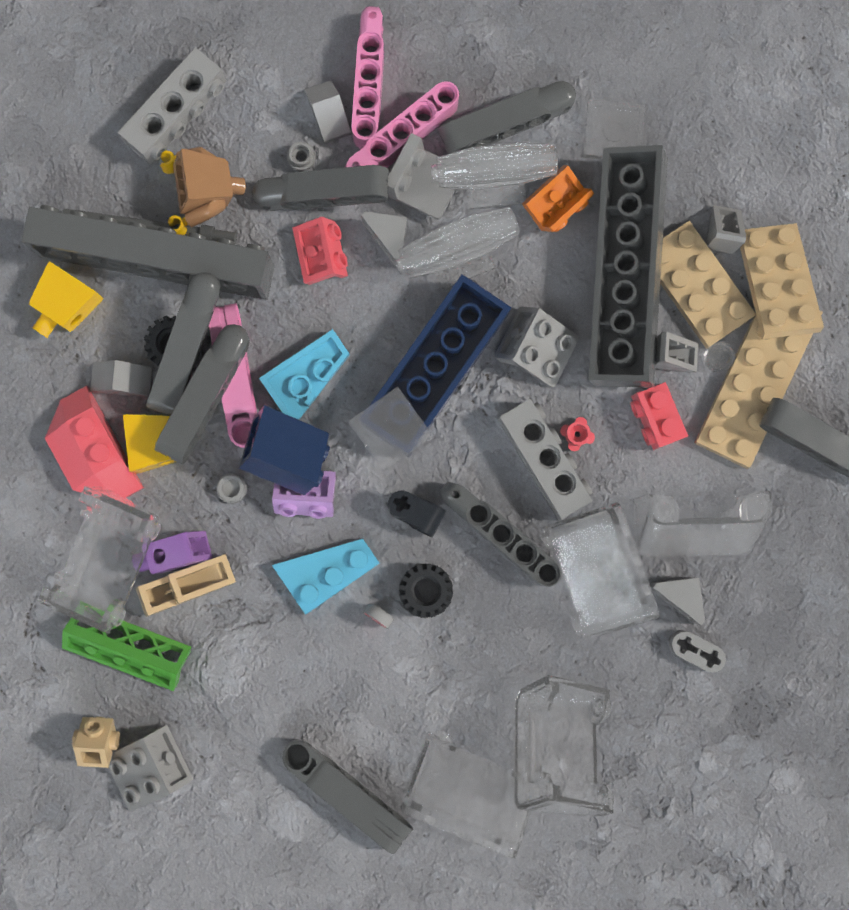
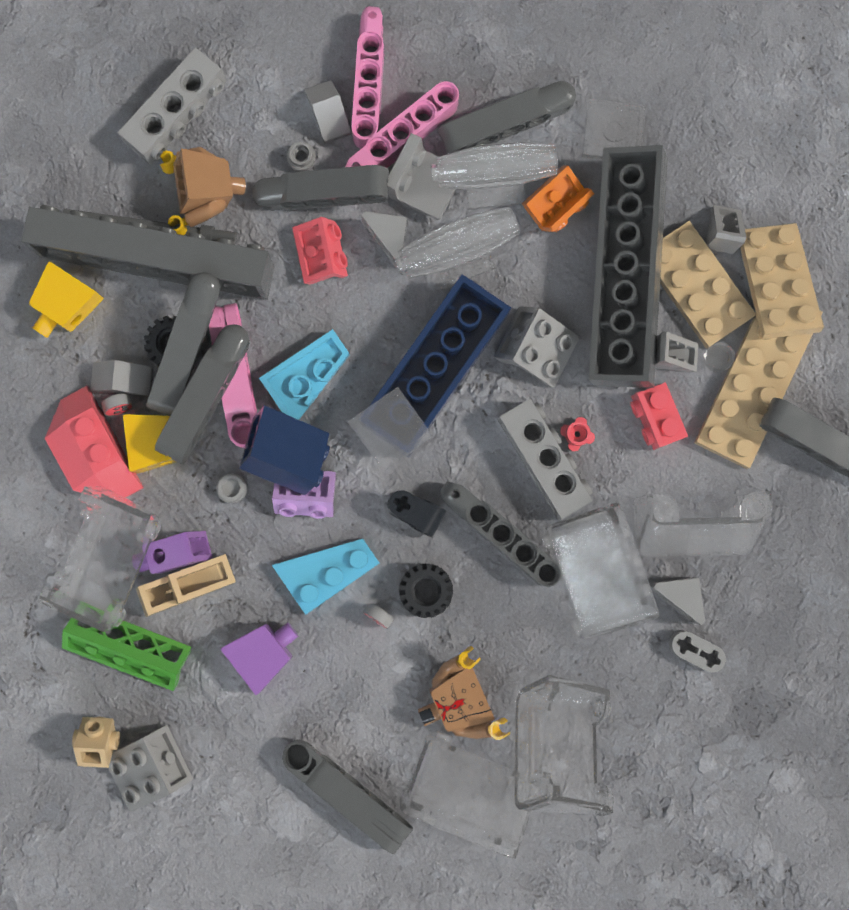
none -> light grey tile [101,394,133,416]
none -> medium lavender torso [220,622,299,695]
none -> medium nougat torso [418,646,510,740]

